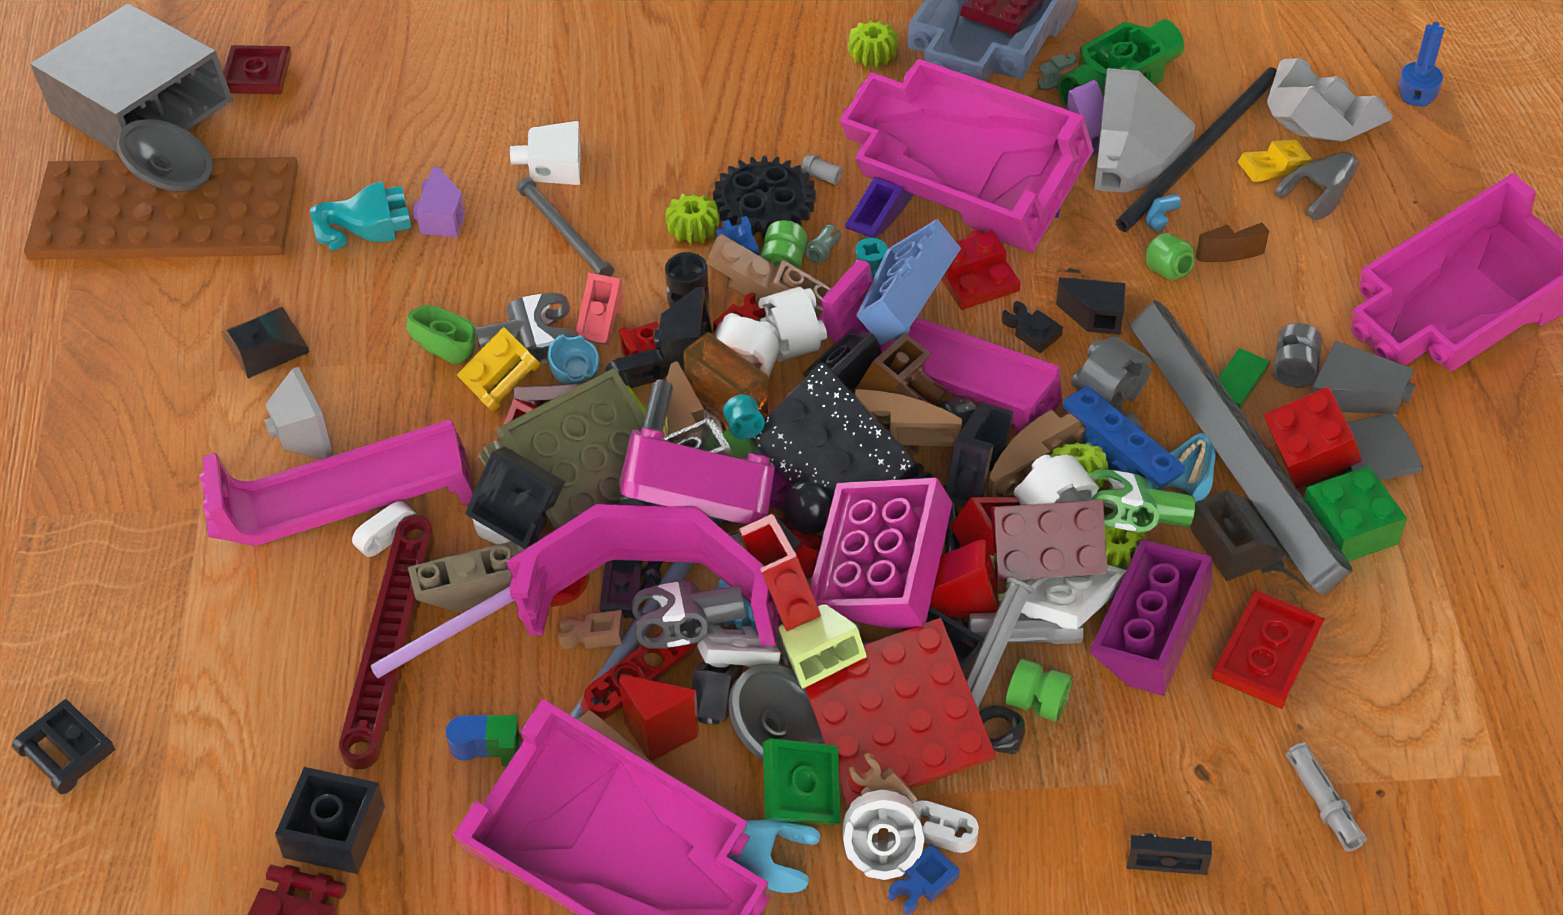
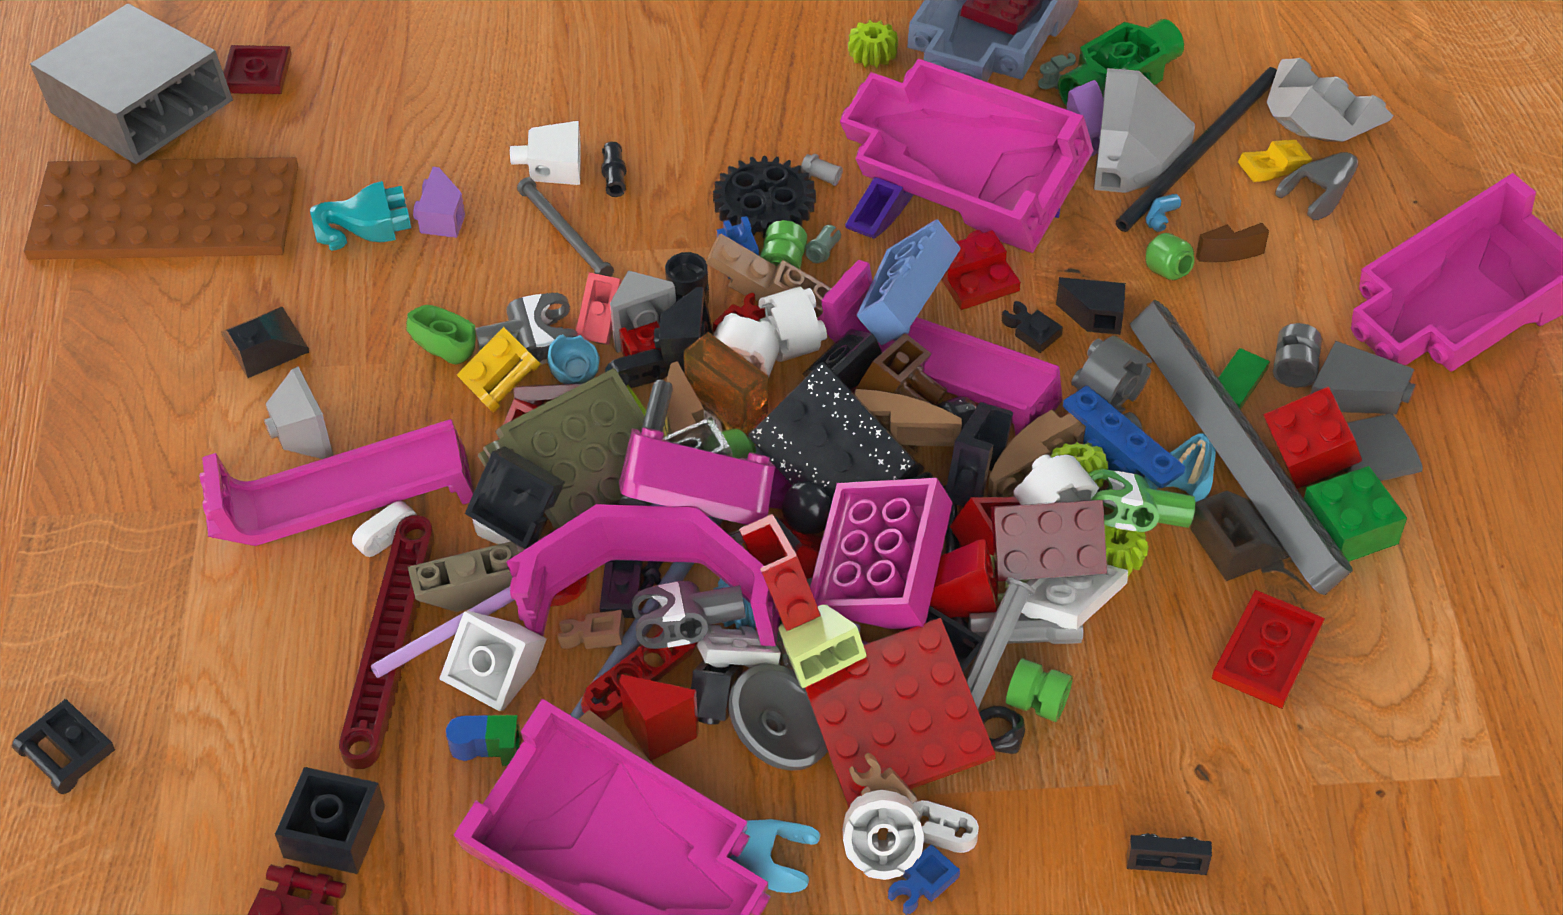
dark grey dish [117,119,213,192] -> none
lime gear [665,191,720,246] -> none
teal wheel [723,395,765,439] -> none
green plate [763,738,841,826] -> none
teal wheel [855,238,887,279] -> none
magenta slope [1090,539,1212,696] -> none
light grey pin [1286,742,1367,852] -> none
blue piece [1399,22,1445,107] -> none
none -> white slope [439,611,547,711]
none -> black pin [601,142,627,197]
none -> light grey slope [610,270,676,353]

